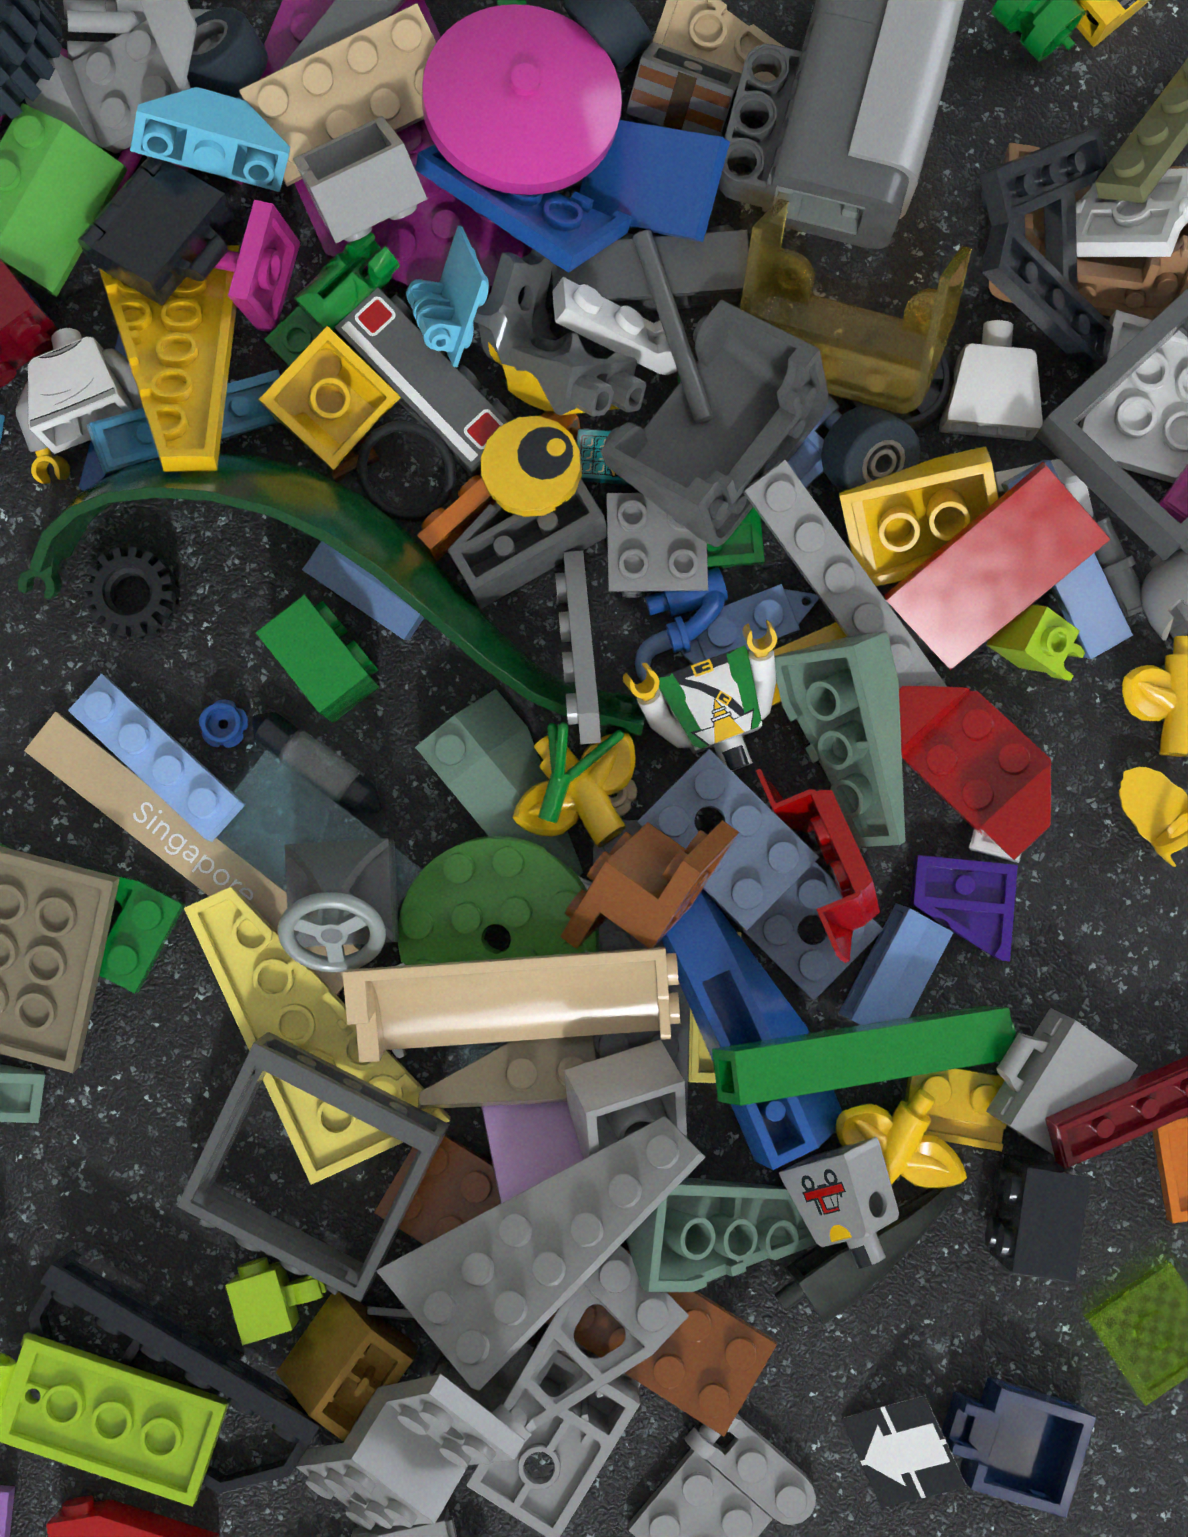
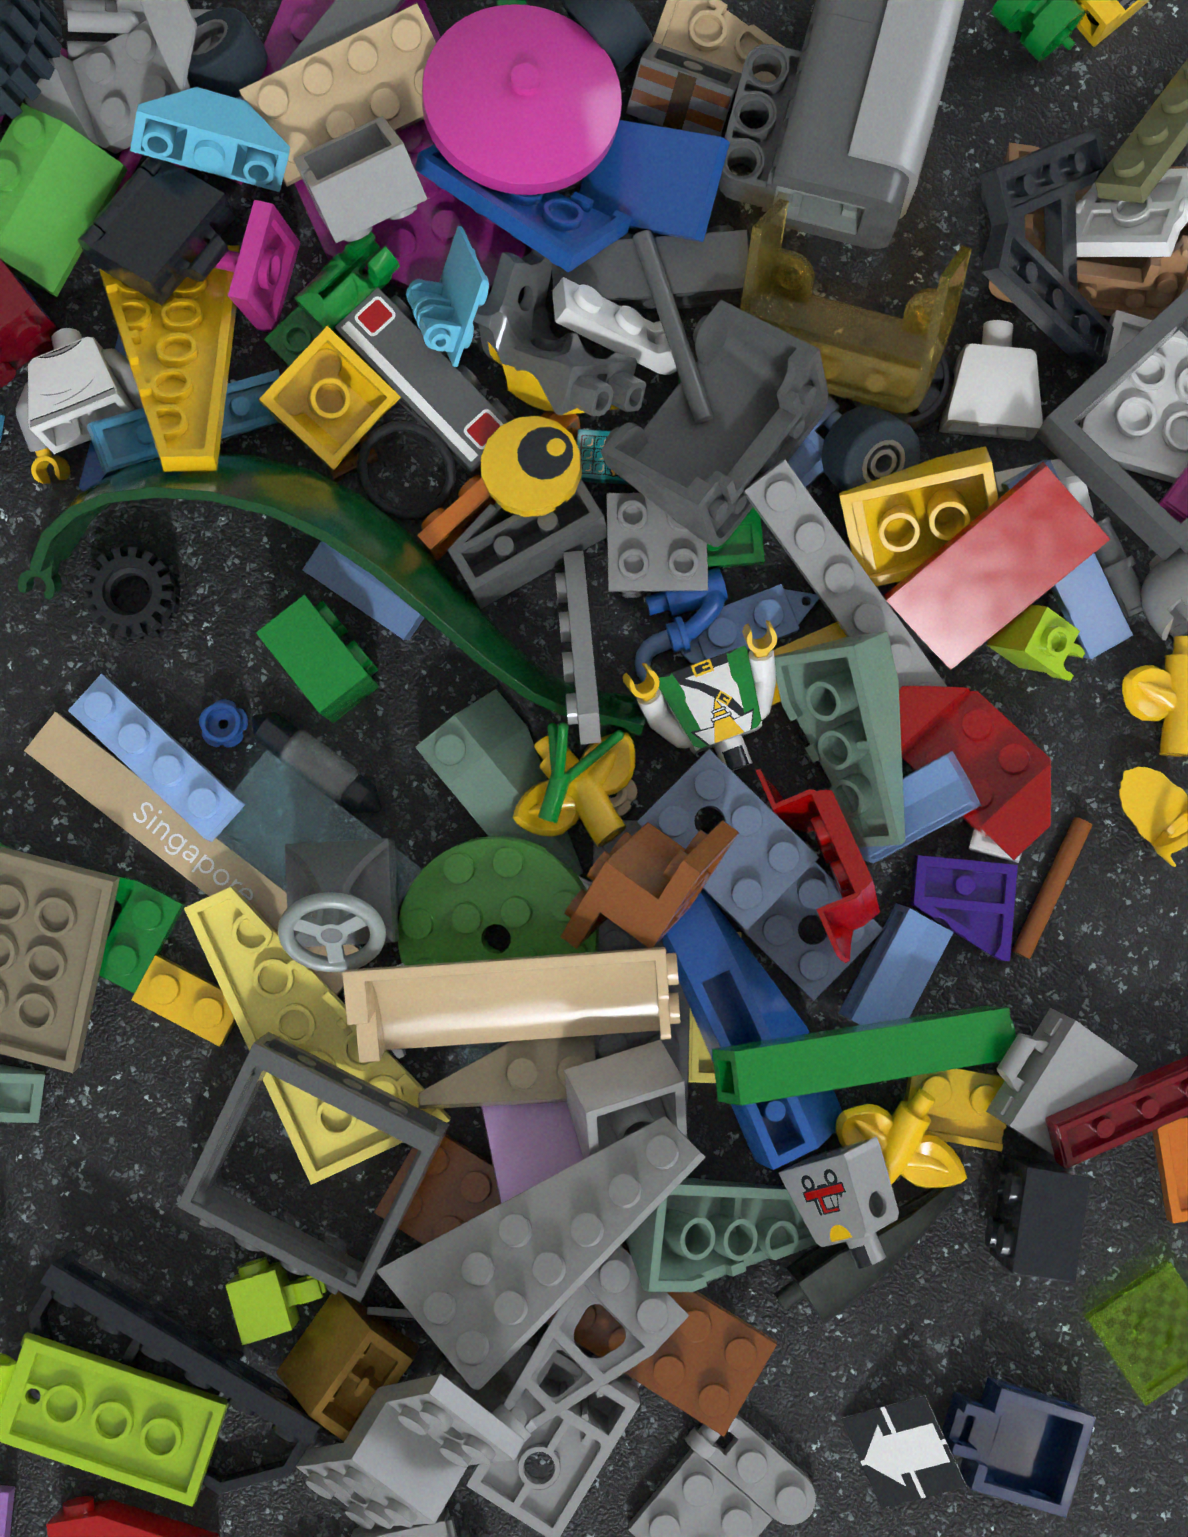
none -> yellow plate [131,955,236,1047]
none -> medium blue piece [858,751,981,863]
none -> dark orange bar [1012,817,1093,960]

